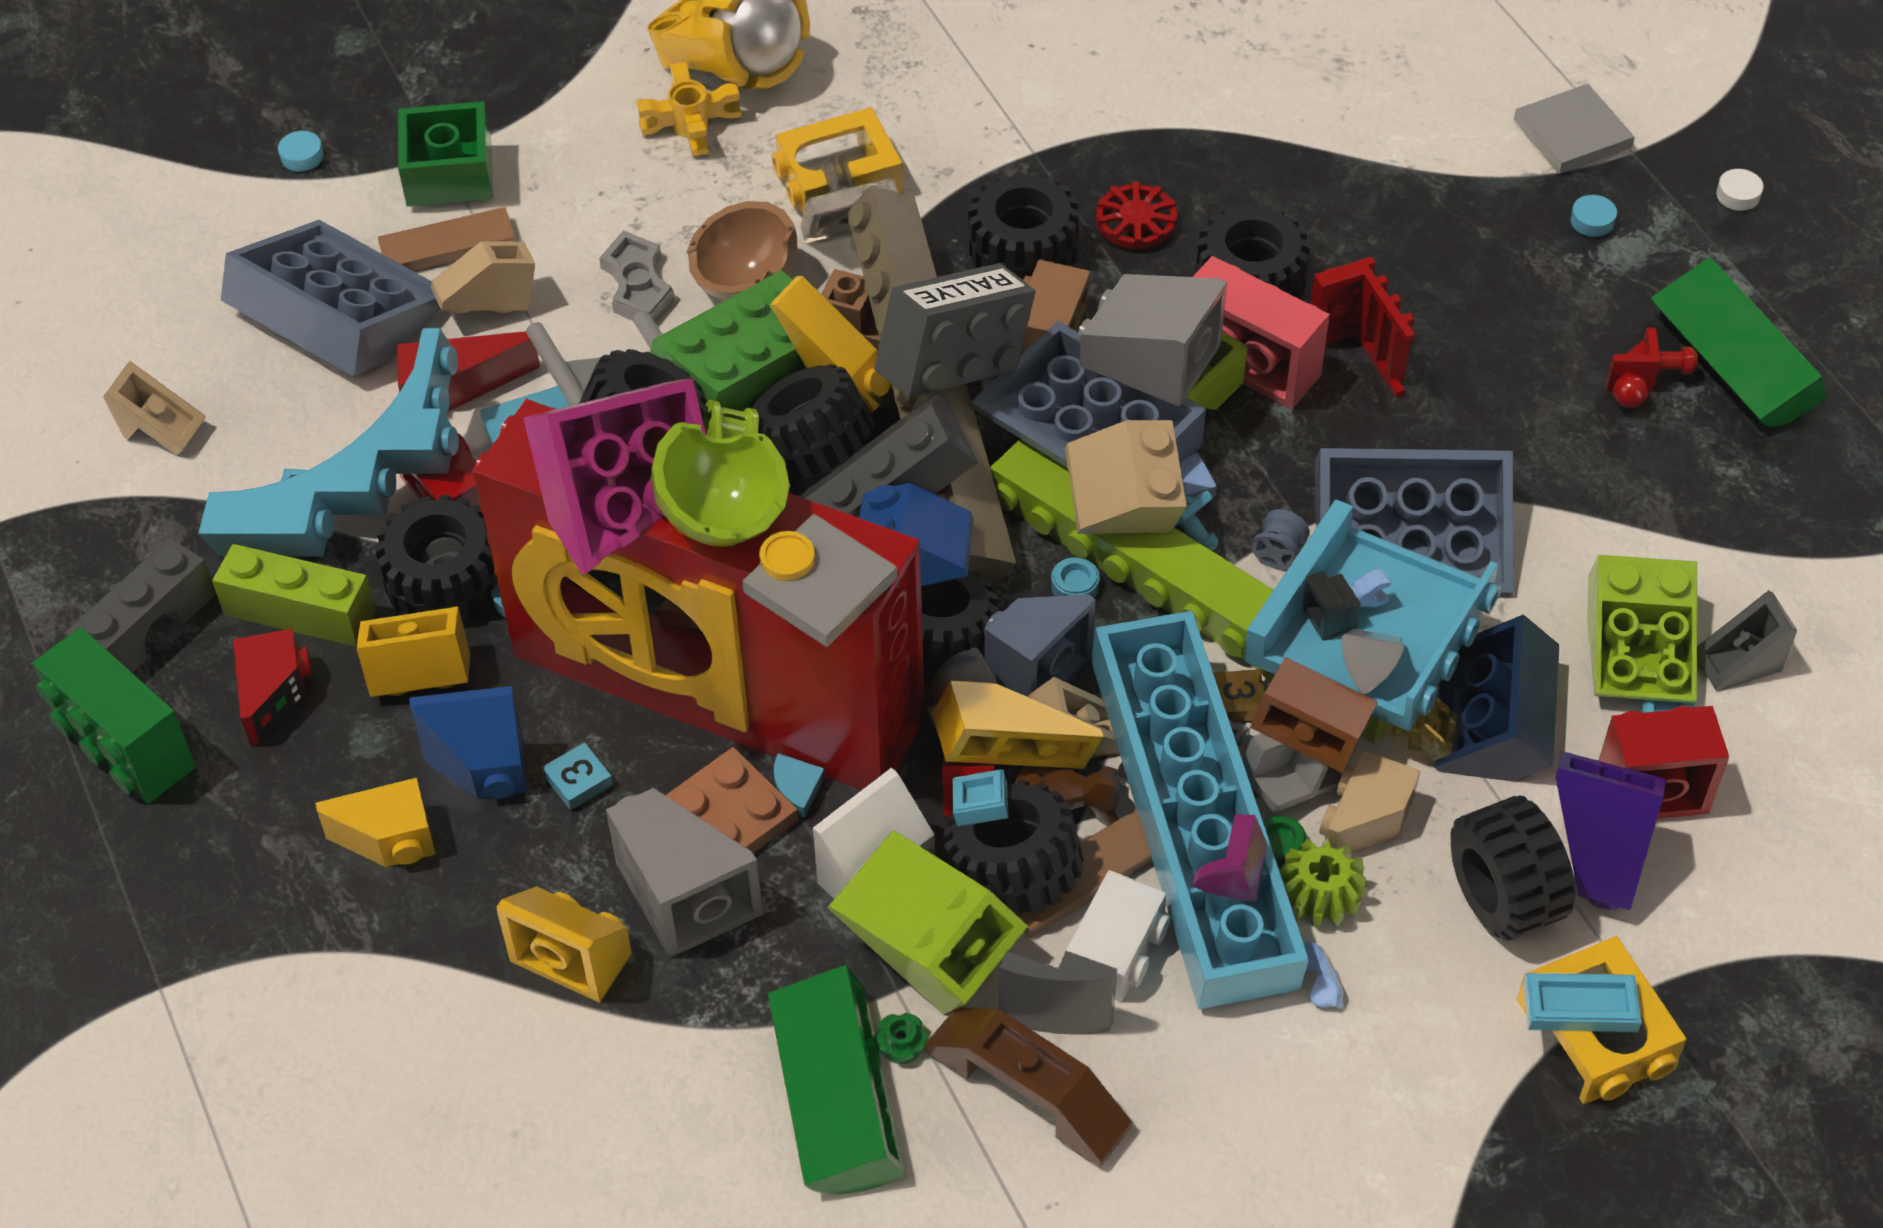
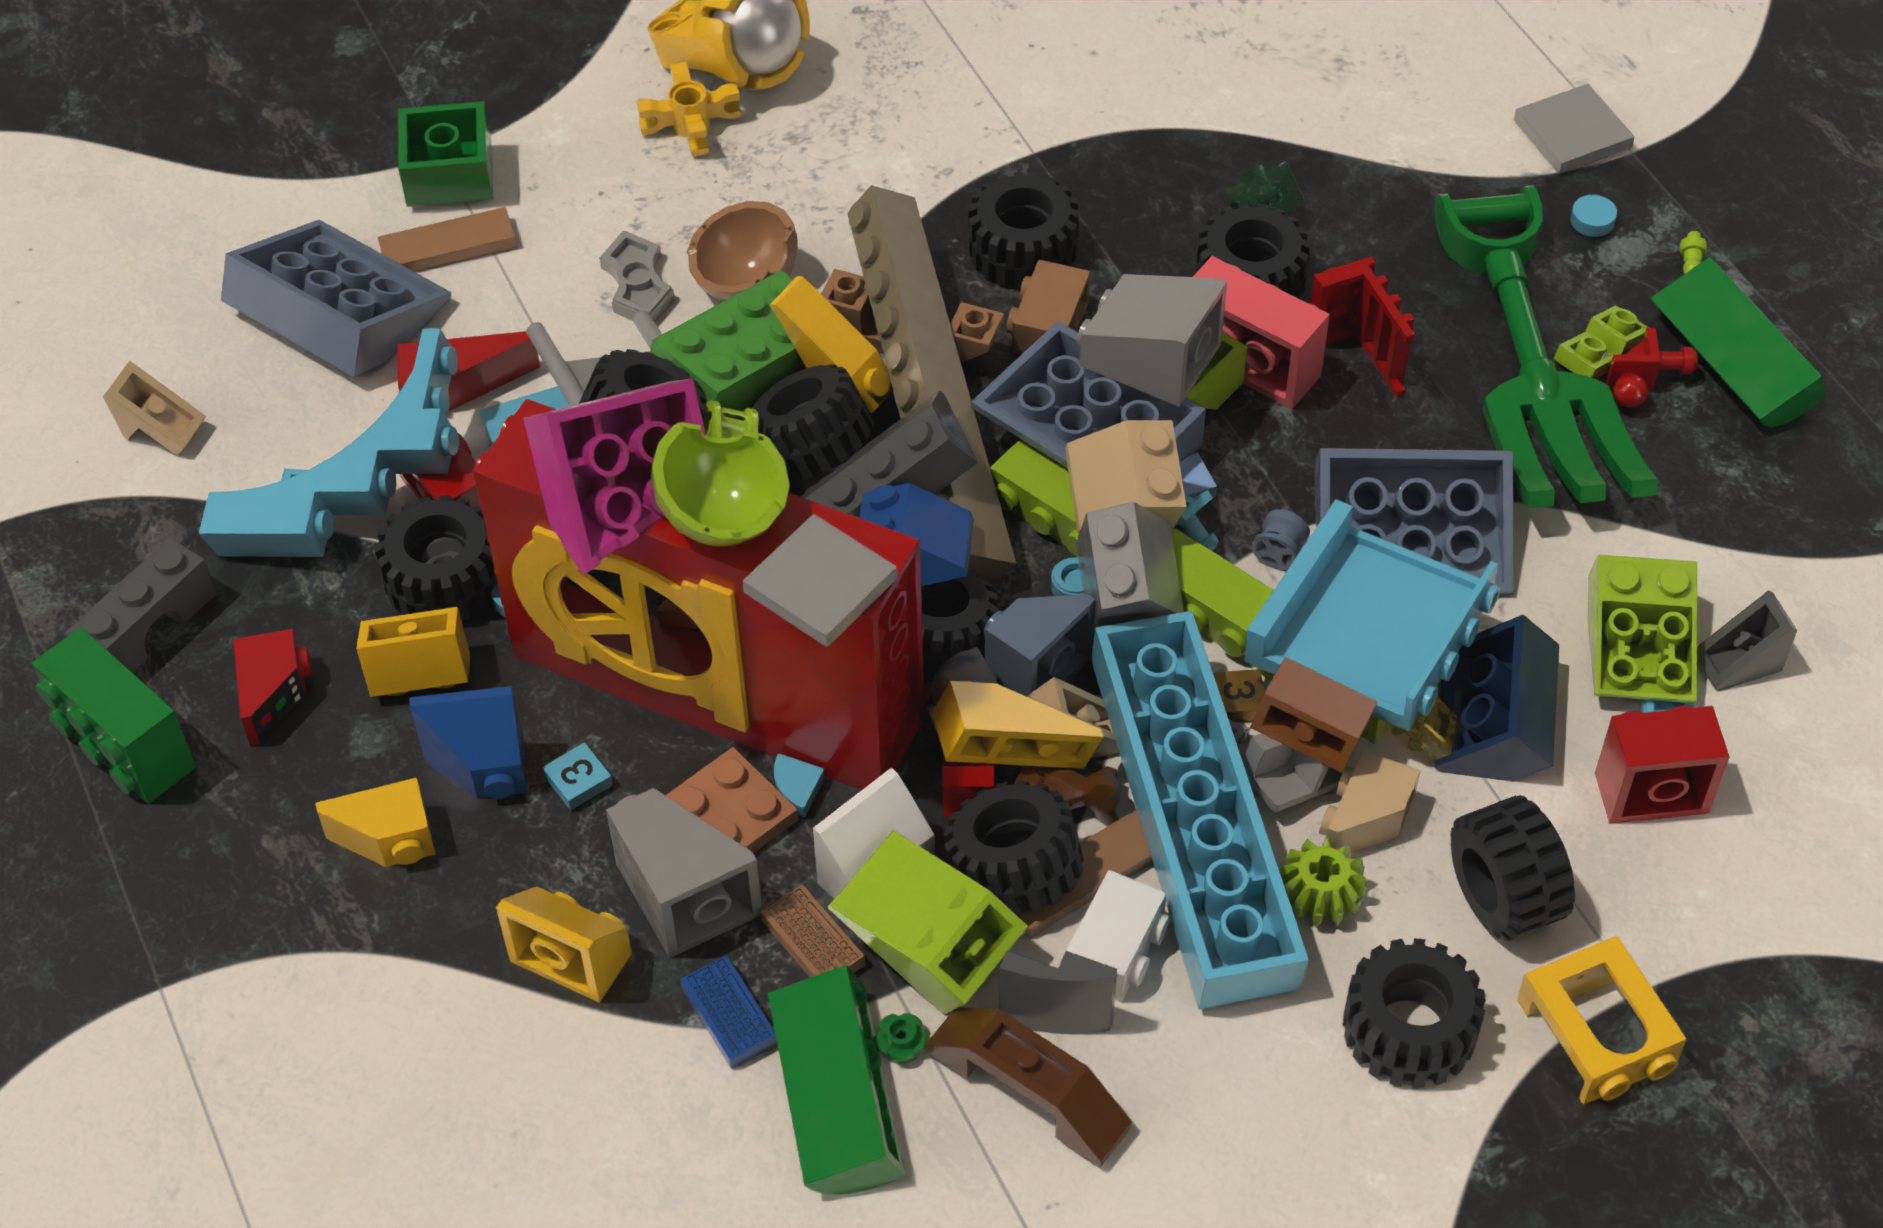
lime brick [212,544,376,647] -> none
medium azure tile [278,131,324,172] -> none
tan slope [431,241,536,314] -> none
yellow piece [760,531,815,581] -> none
yellow panel [771,107,904,222] -> none
clear smoke tile [801,156,897,243] -> none
dark grey brick [874,263,1036,398] -> none
medium azure tile [953,769,1008,827] -> none
red wheel [1096,182,1178,249] -> none
magenta tile [1193,814,1267,901] -> none
green tile [1263,815,1306,868] -> none
pearl dark grey piece [1303,569,1391,641] -> none
light blue piece [1304,941,1344,1009] -> none
light grey tile [1342,629,1404,694] -> none
medium azure tile [1523,973,1641,1032] -> none
dark purple slope [1555,751,1666,911] -> none
white tile [1716,169,1763,211] -> none
none -> blue tile [680,955,777,1069]
none -> medium nougat tile [761,885,865,977]
none -> light grey slope [1076,502,1184,635]
none -> clear green brick [1225,162,1305,212]
none -> black tyre [1343,938,1486,1089]
none -> green piece [1434,185,1658,509]
none -> lime slope [1553,305,1649,379]
none -> lime piece [1680,231,1707,274]

